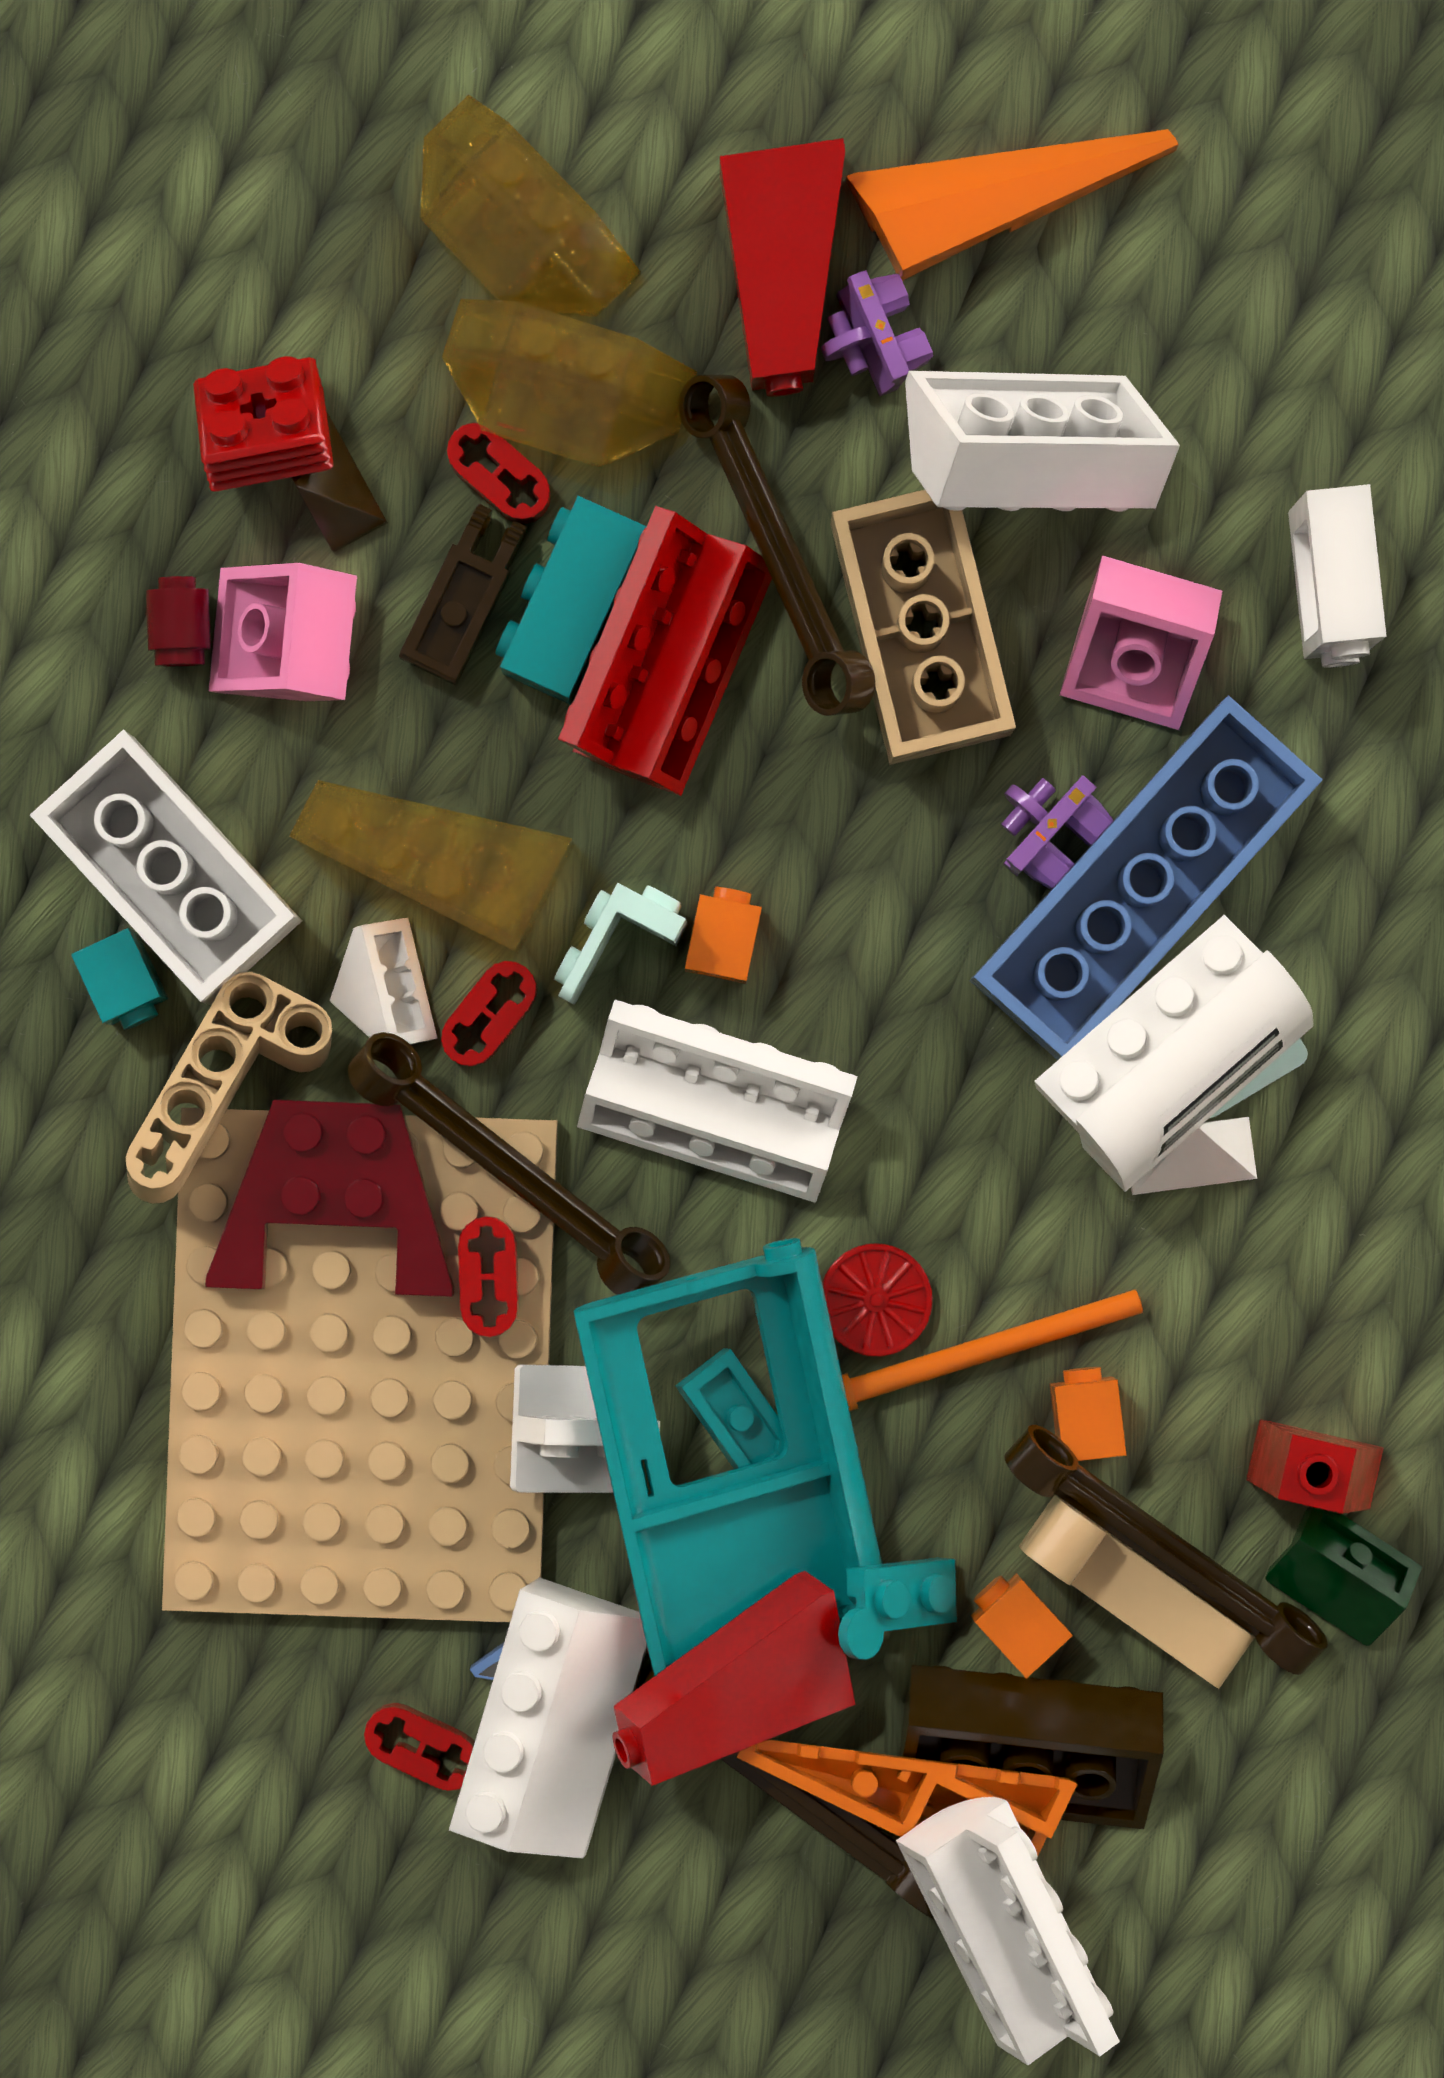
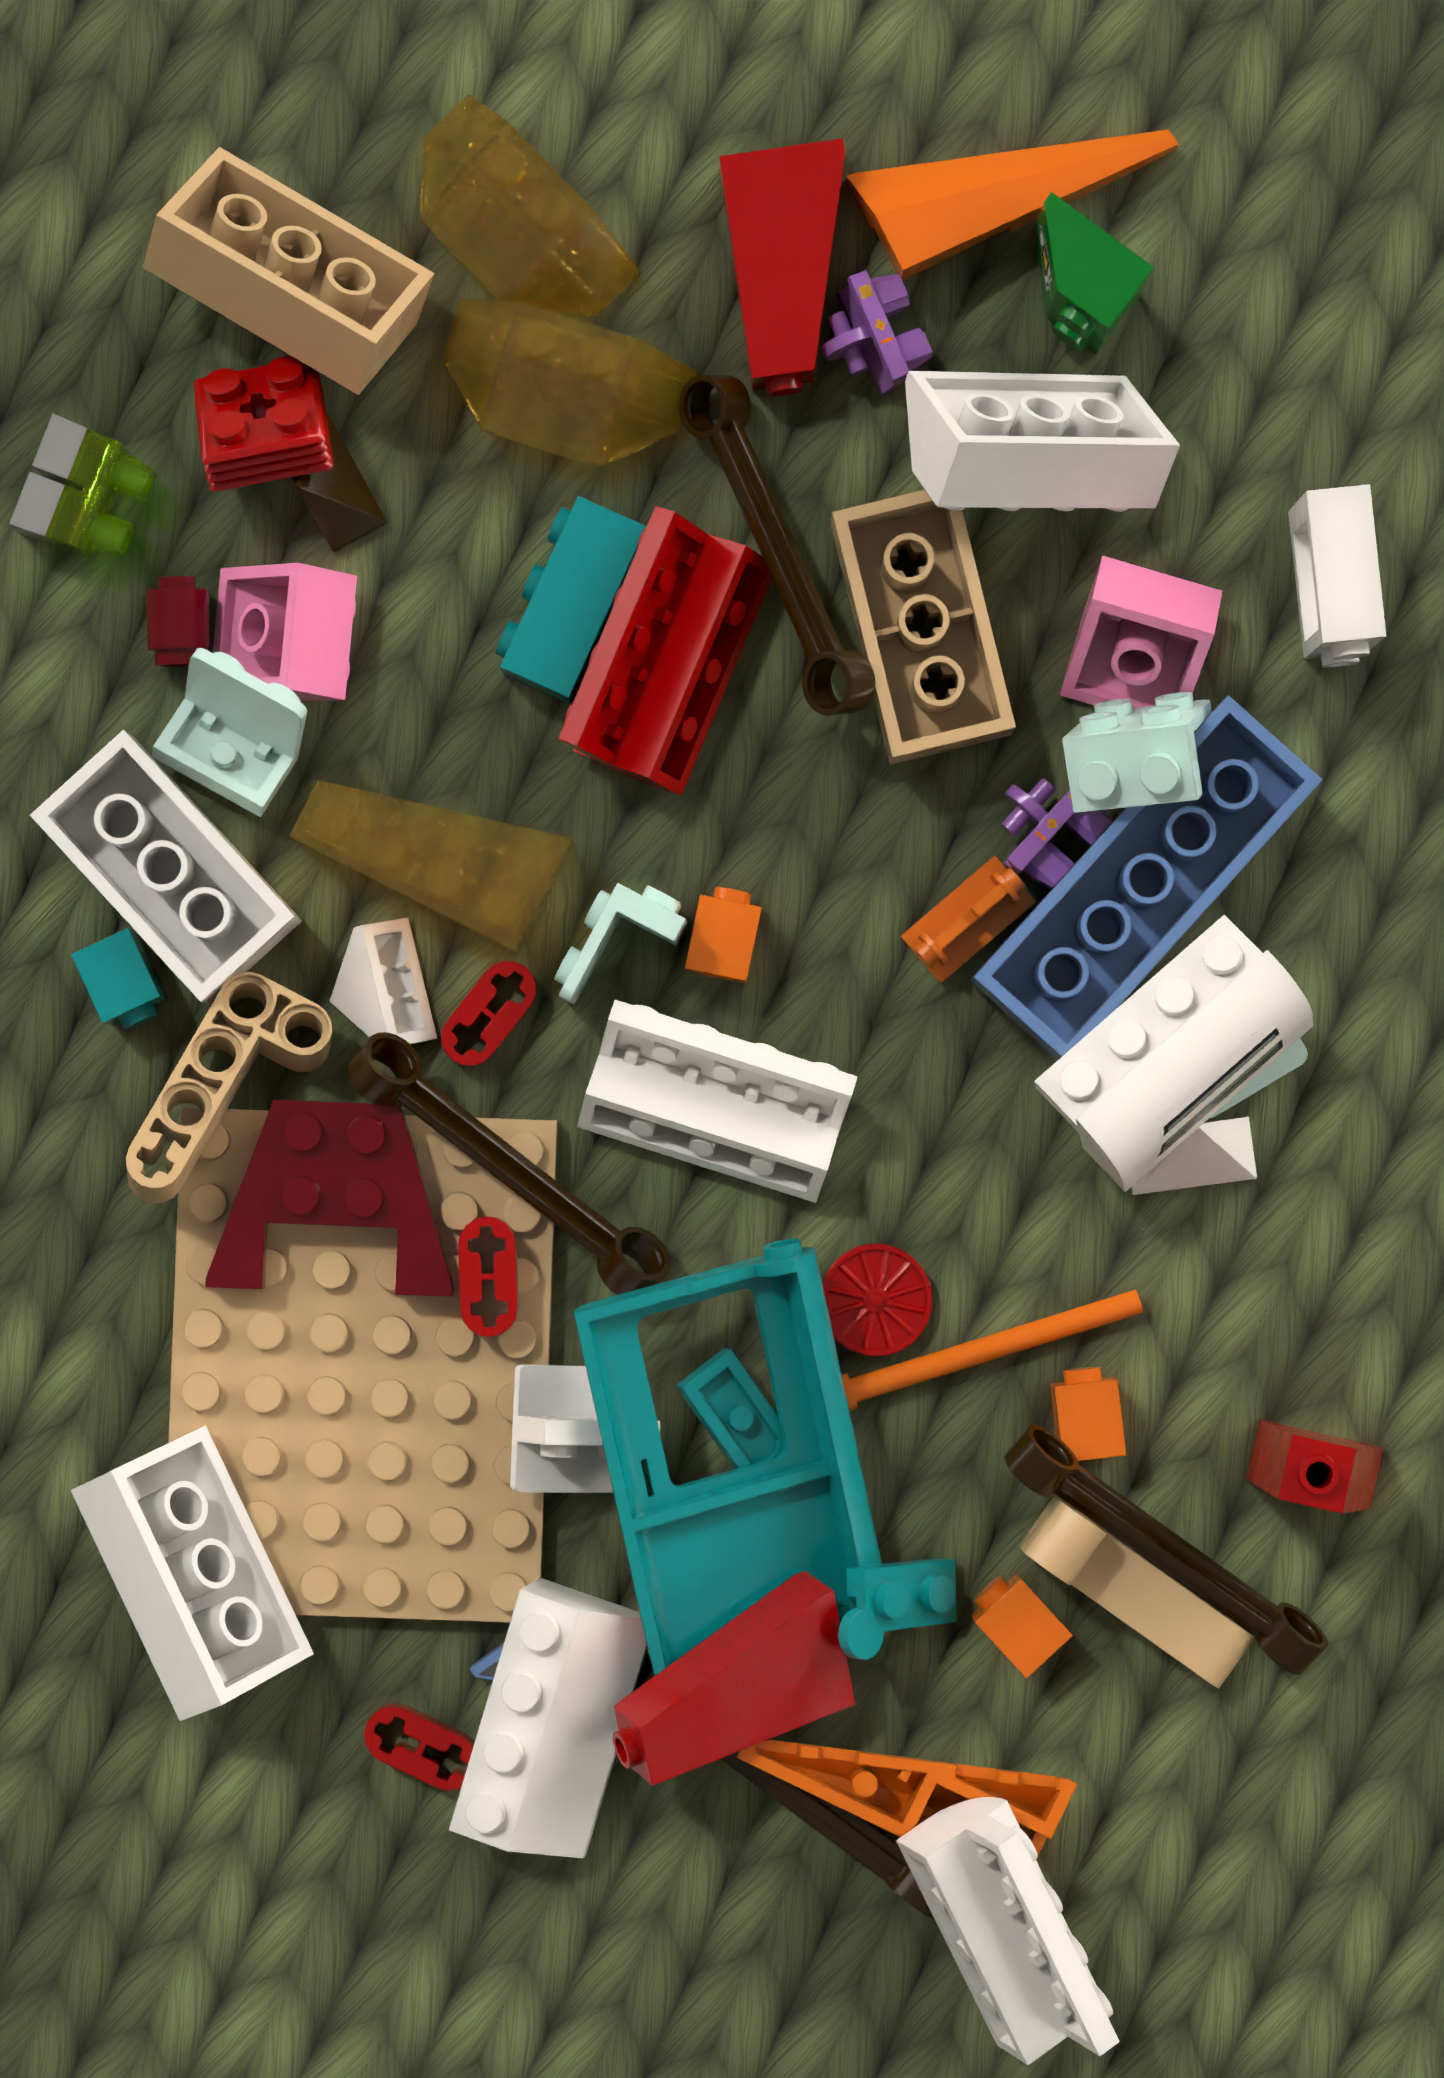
dark brown hinge [399,504,527,686] -> none
red beam [447,423,551,524] -> none
dark brown slope [899,1665,1164,1829] -> none
dark green panel [1265,1506,1422,1646] -> none
none -> clear neon green hips [9,413,156,558]
none -> white slope [71,1425,314,1721]
none -> tan brick [142,147,435,395]
none -> light aqua bracket [152,648,307,817]
none -> orange hinge [900,856,1036,984]
none -> green slope [1034,192,1154,355]
none -> light aqua bracket [1062,692,1212,813]

